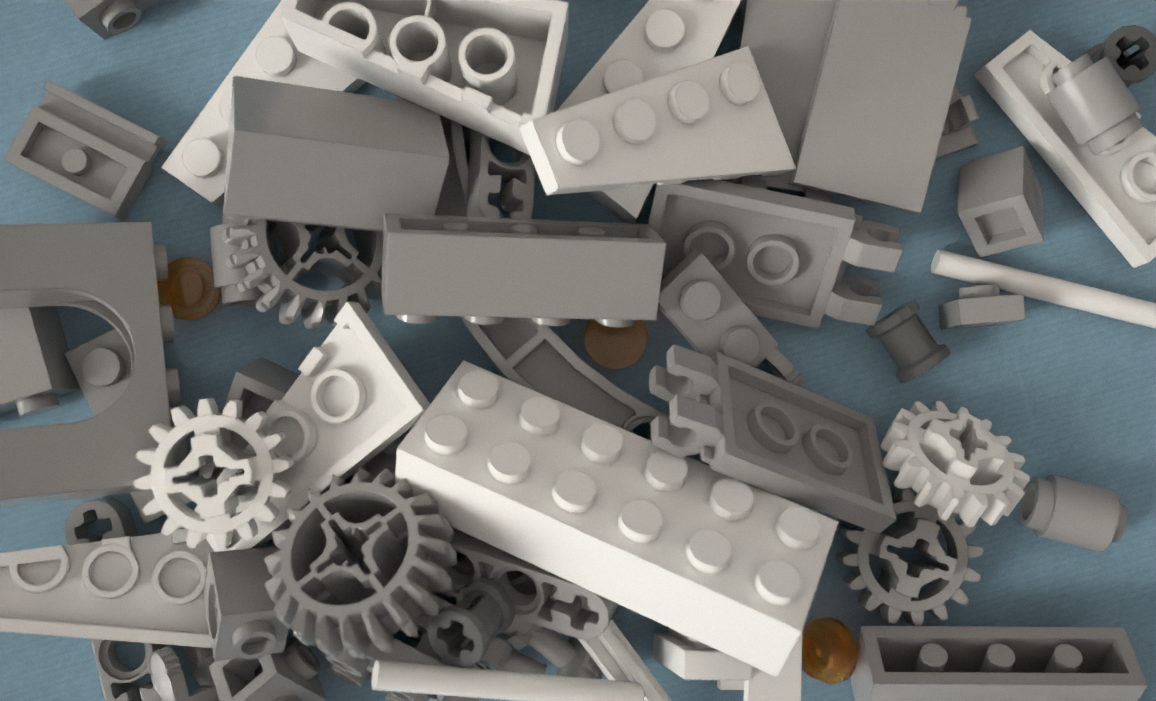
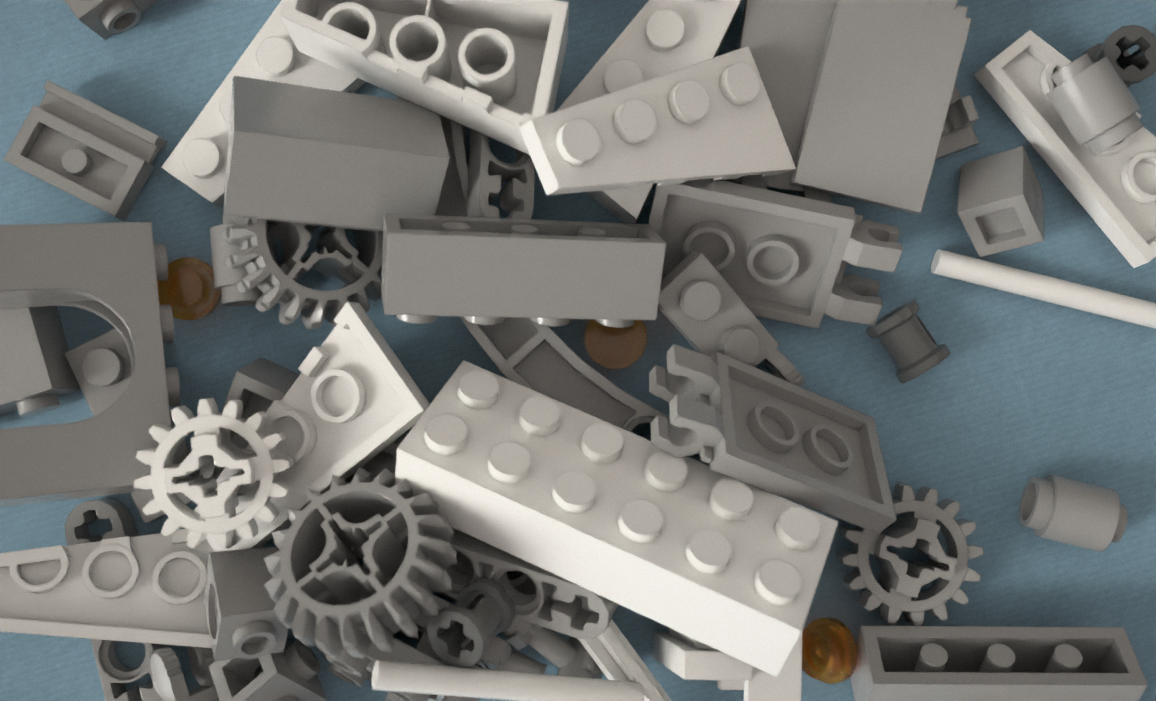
white gear [880,401,1030,527] -> none
light grey plate [938,284,1026,329] -> none

